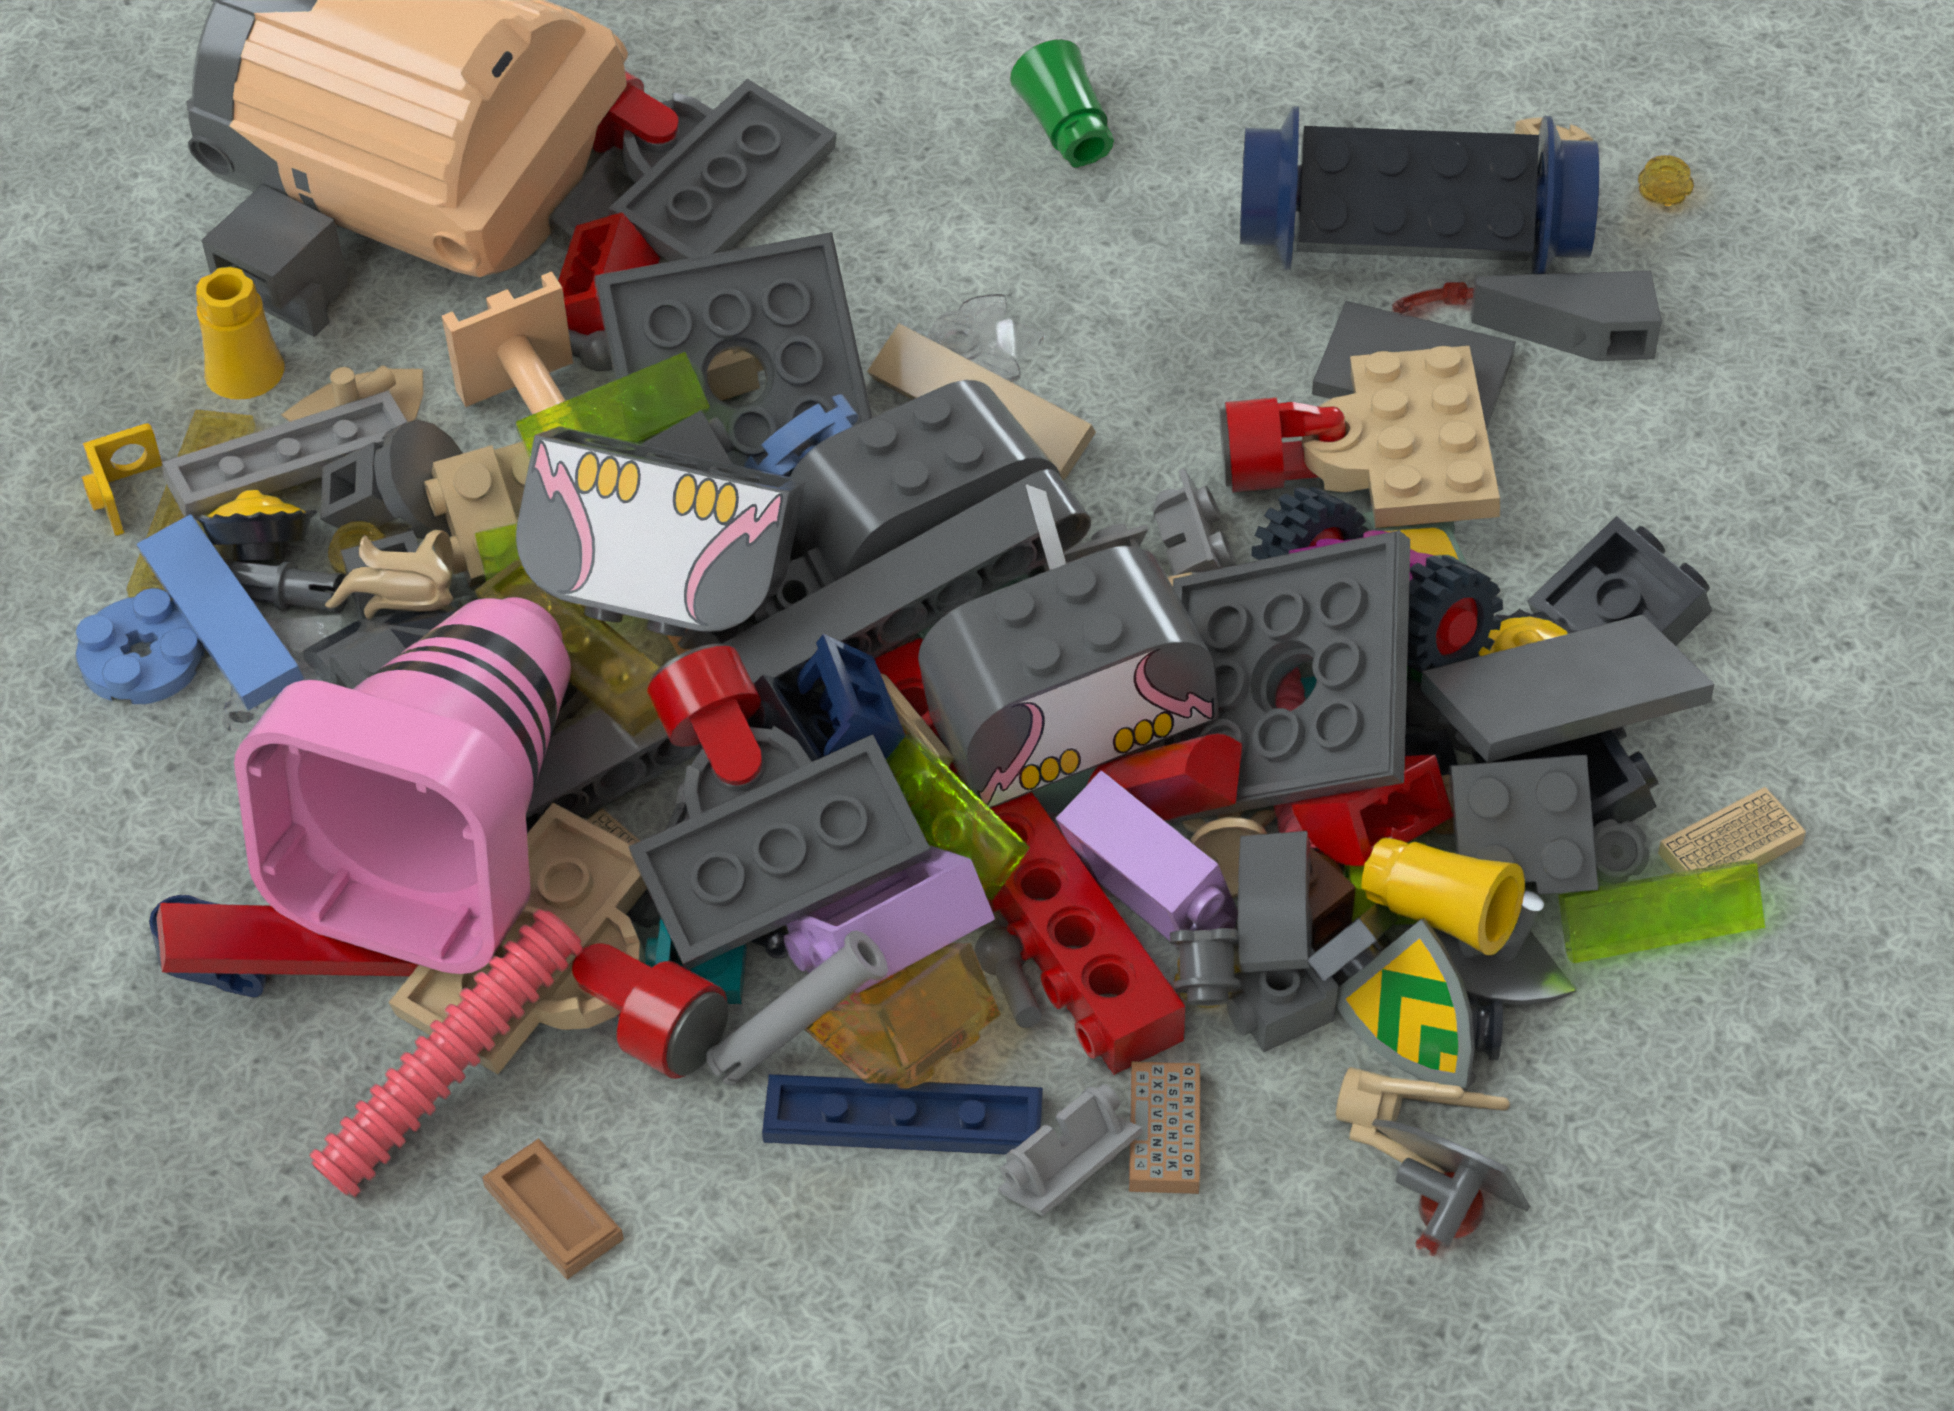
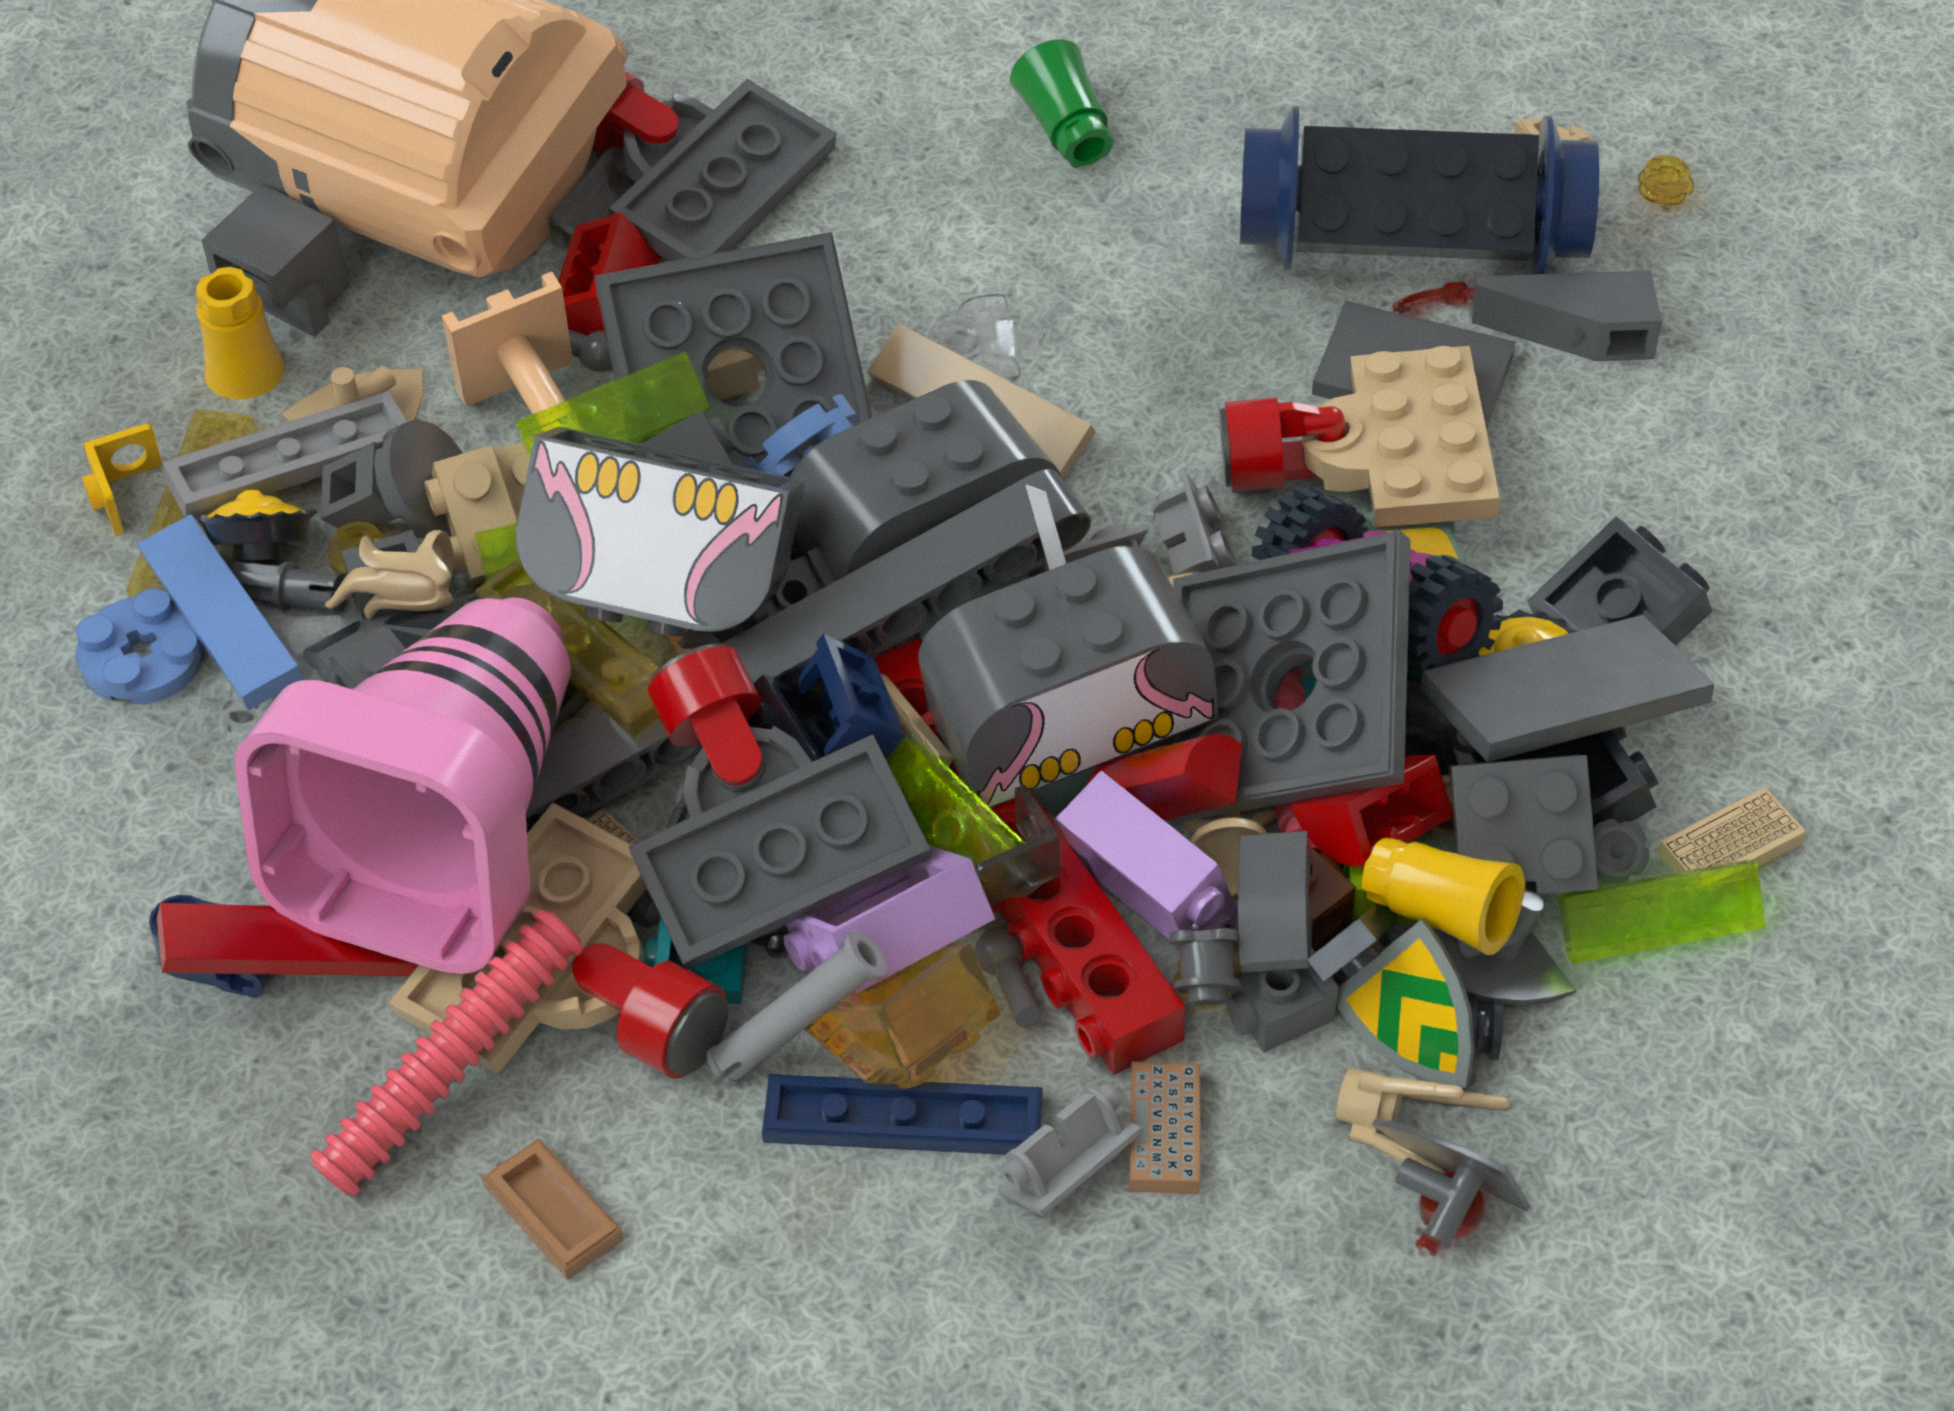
none -> clear smoke bracket [974,784,1060,907]

